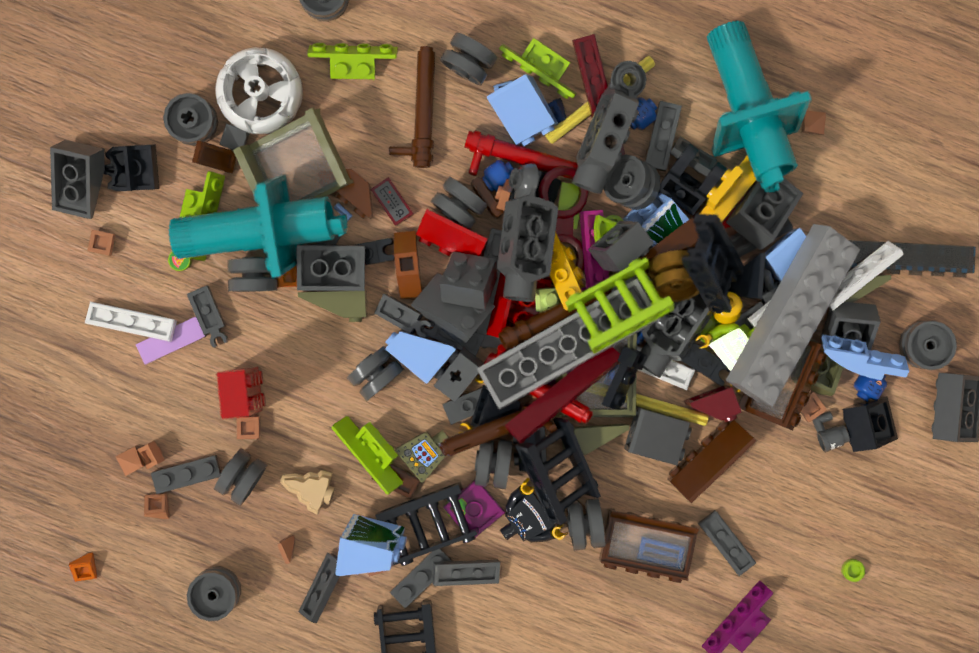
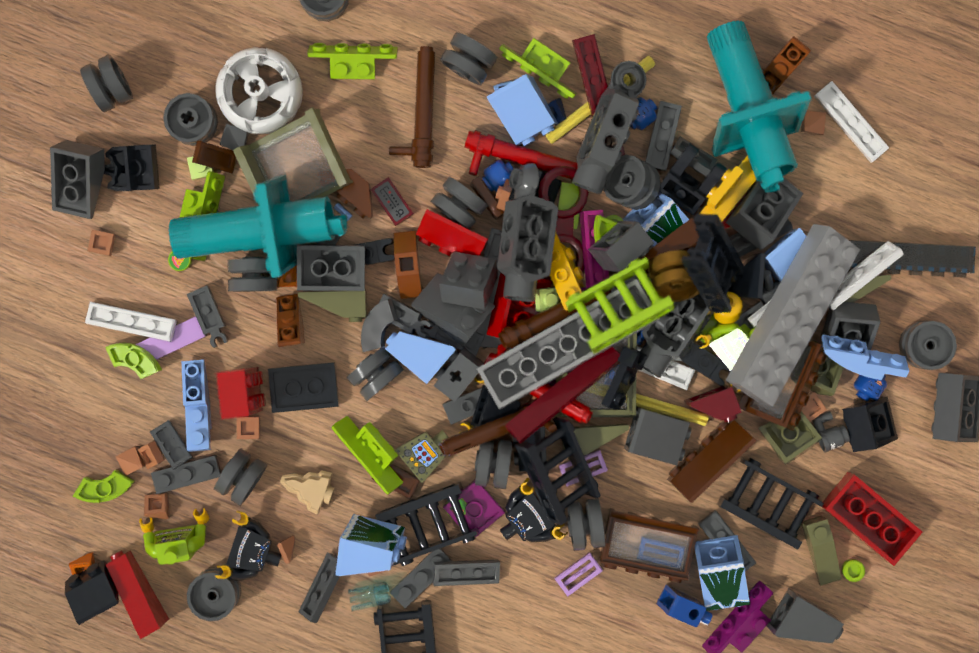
none -> black slope [65,560,119,625]
none -> lime tile [73,469,135,503]
none -> dark grey wheel [80,54,133,113]
none -> lime tile [105,343,162,379]
none -> red slope [106,550,169,639]
none -> lime torso [139,508,209,565]
none -> dark grey plate [150,420,193,470]
none -> light blue slope [181,359,212,452]
none -> yellowish green plate [187,157,214,180]
none -> black torso [215,511,282,581]
none -> black plate [268,362,339,413]
none -> dark orange slope [276,294,305,347]
none -> clear light blue arm [348,582,391,611]
none -> dark grey tile [361,298,398,352]
none -> lavender tile [554,552,603,597]
none -> lavender tile [558,450,608,486]
none -> blue torso [656,584,712,627]
none -> slope [694,535,750,611]
none -> black fence [717,458,824,550]
none -> olive slope [758,411,822,465]
none -> dark orange slope [763,36,811,95]
none -> dark grey slope [766,588,844,644]
none -> olive slope [801,516,841,586]
none -> white tile [814,81,889,163]
none -> red brick [822,472,923,566]

